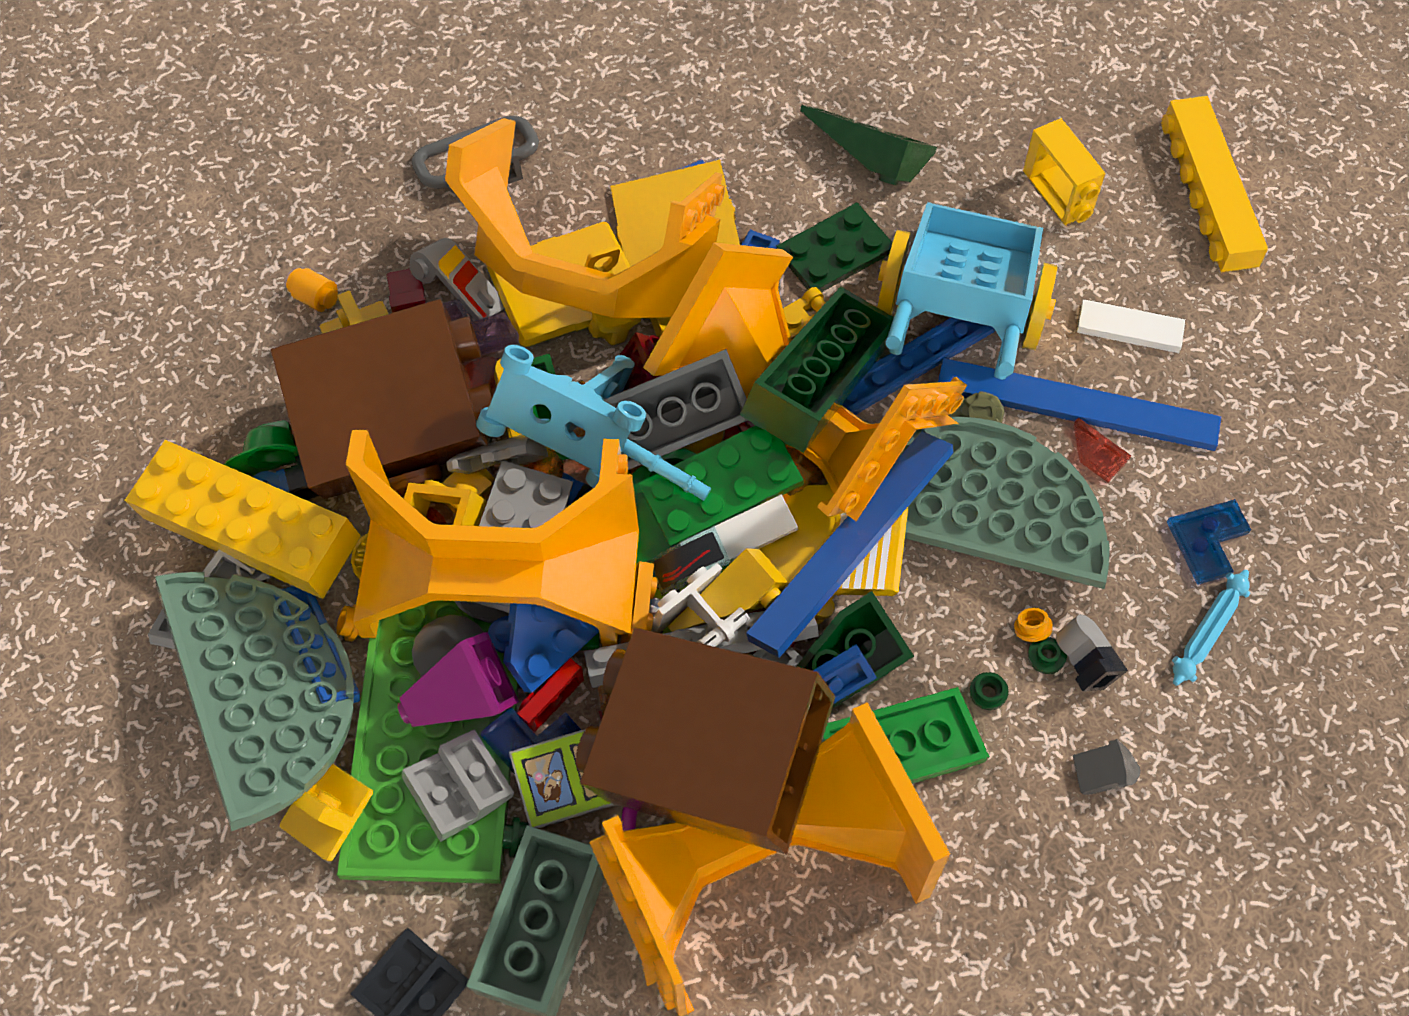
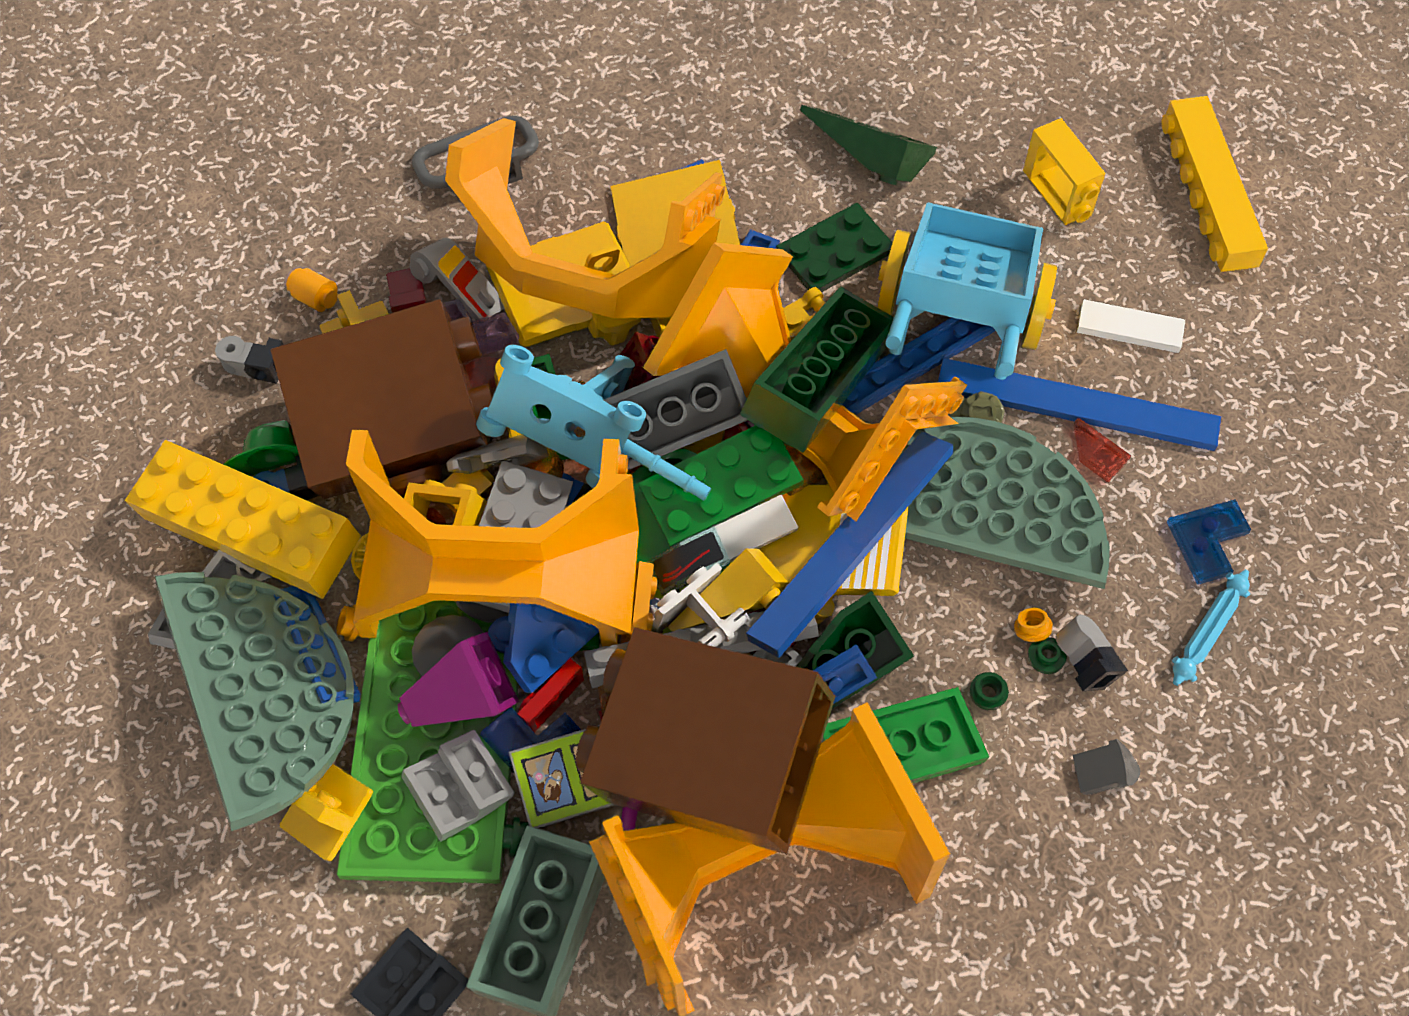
none -> leg [215,336,284,384]

